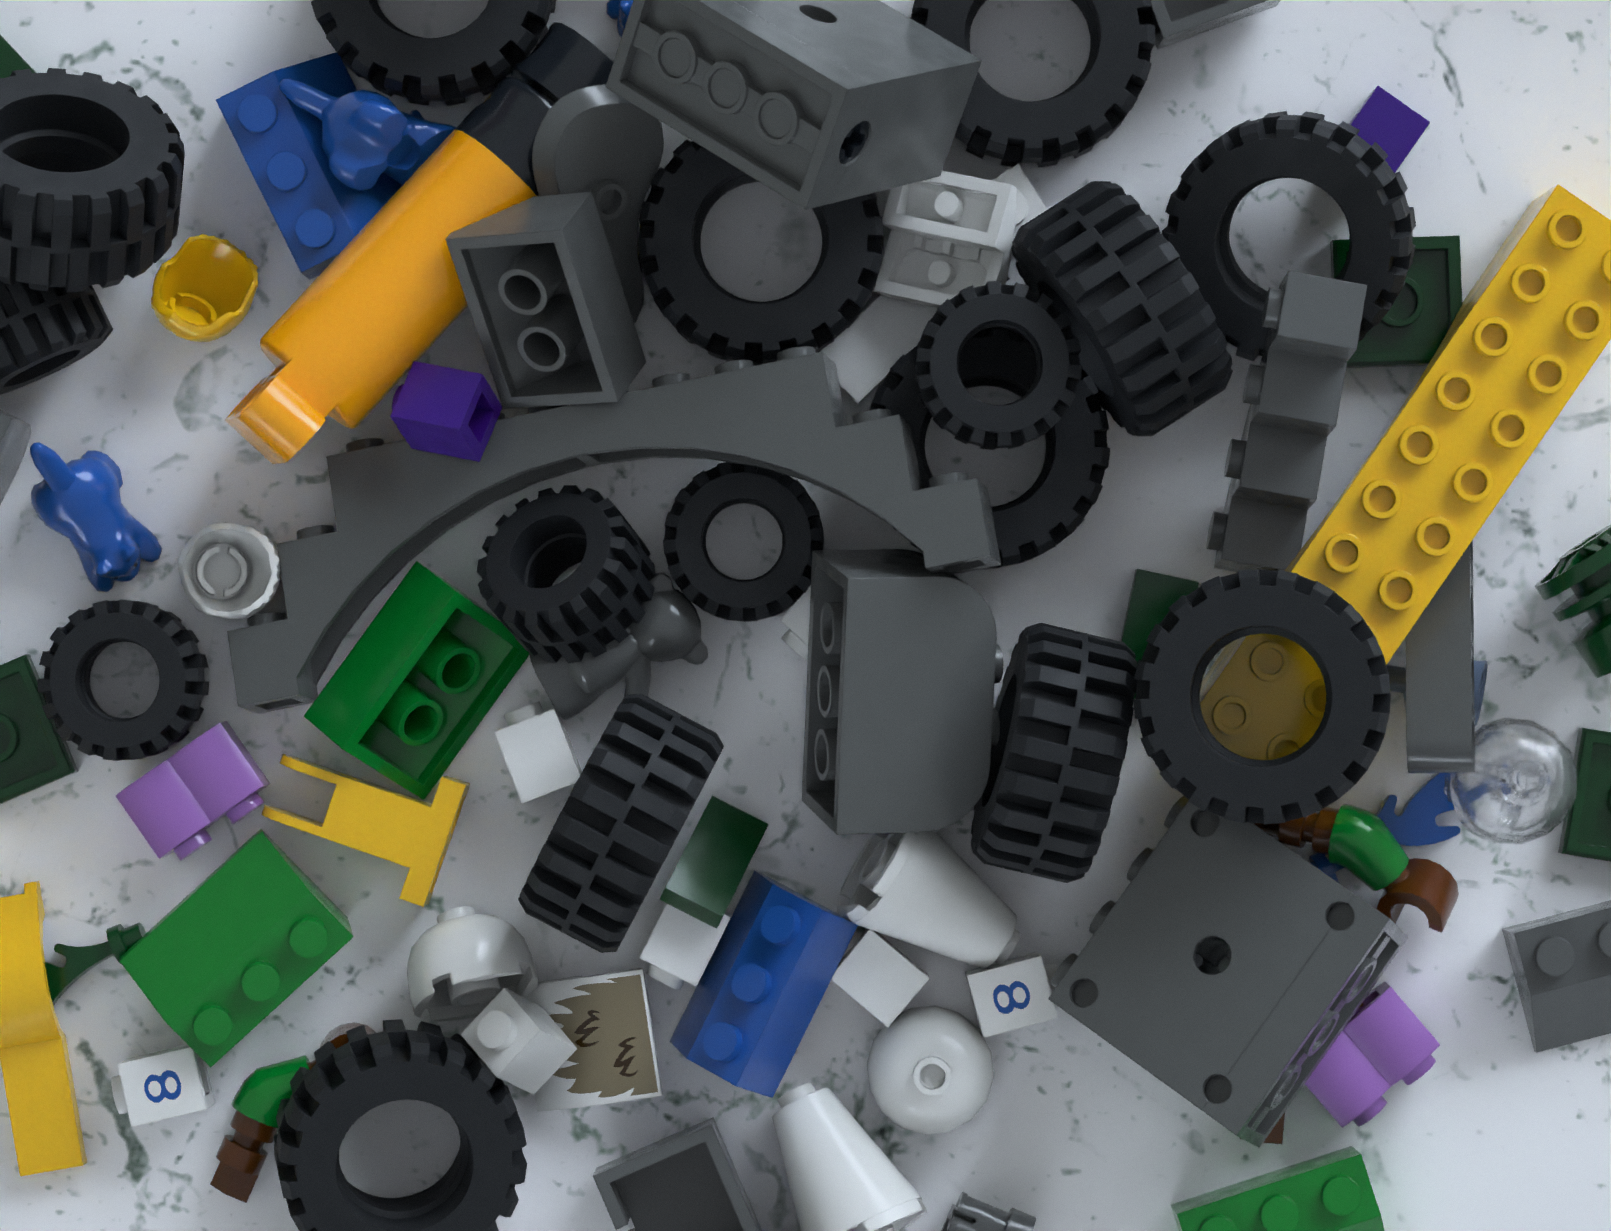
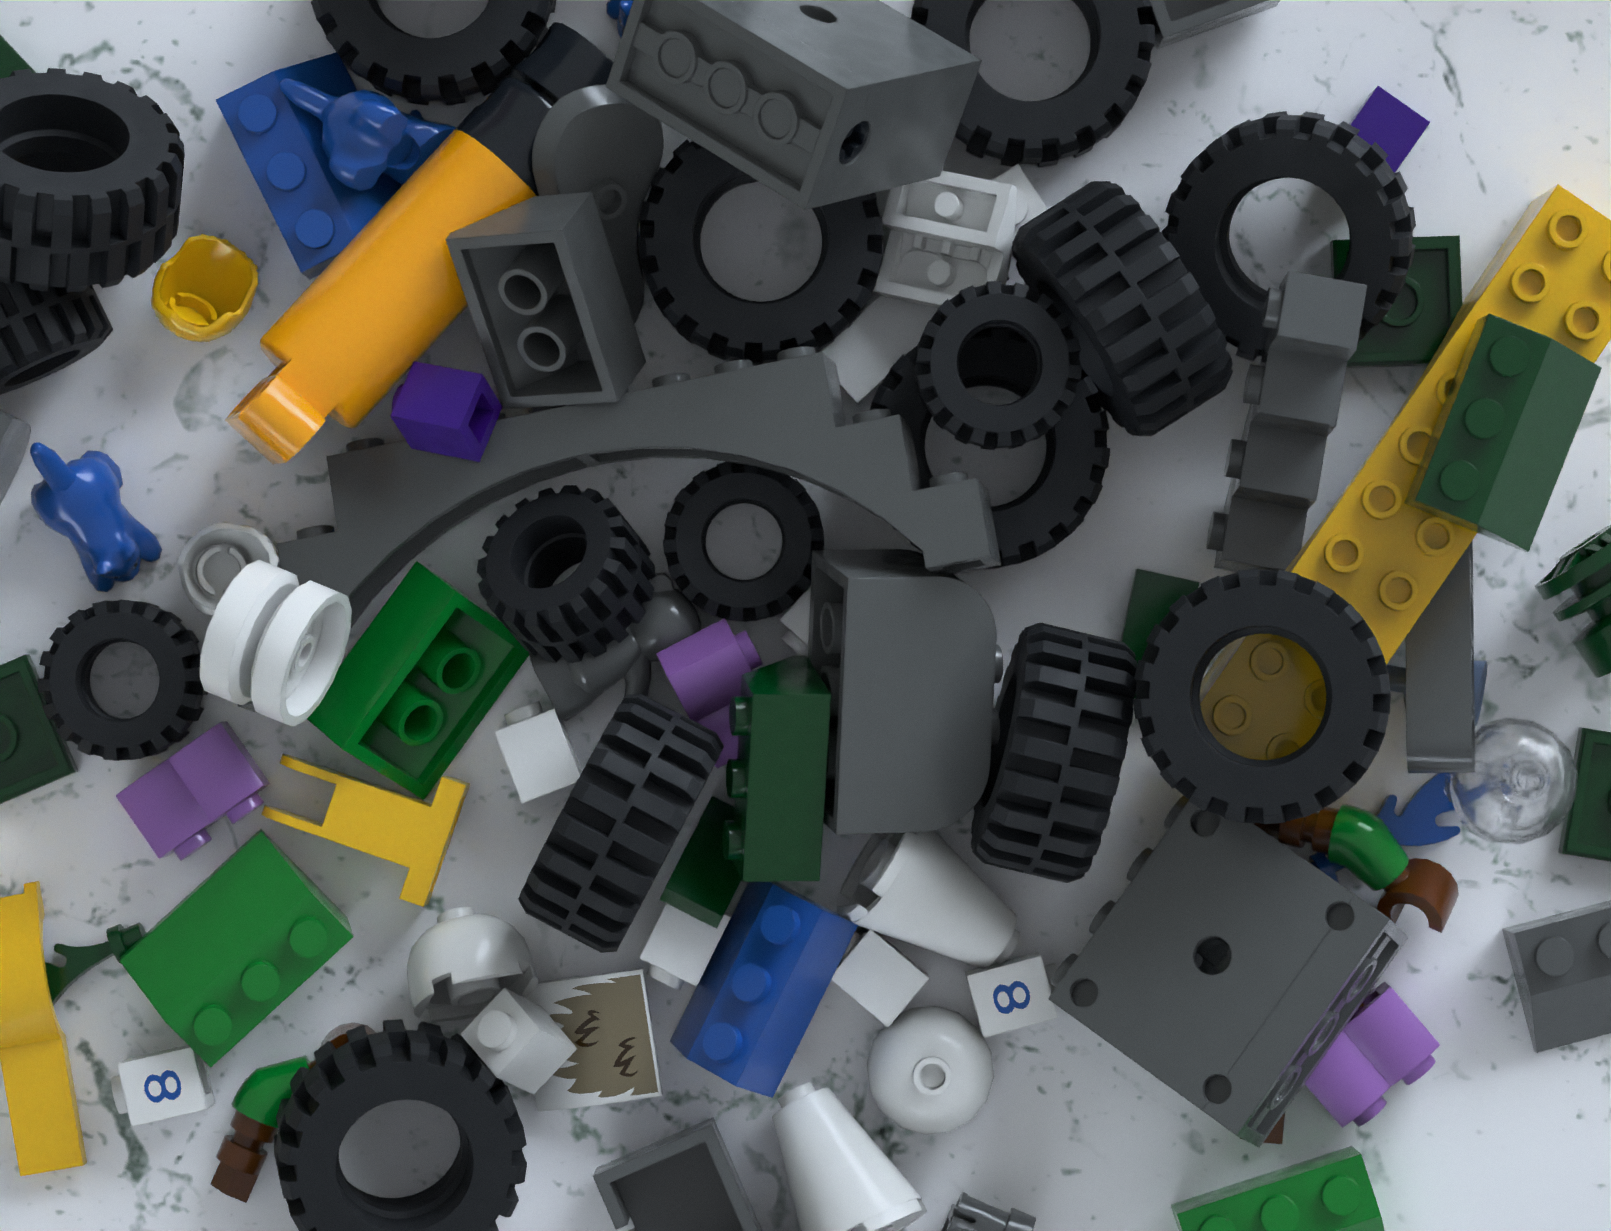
none -> white wheel [199,560,352,727]
none -> medium lavender brick [656,618,763,769]
none -> dark green slope [723,655,831,882]
none -> dark green slope [1404,313,1602,552]

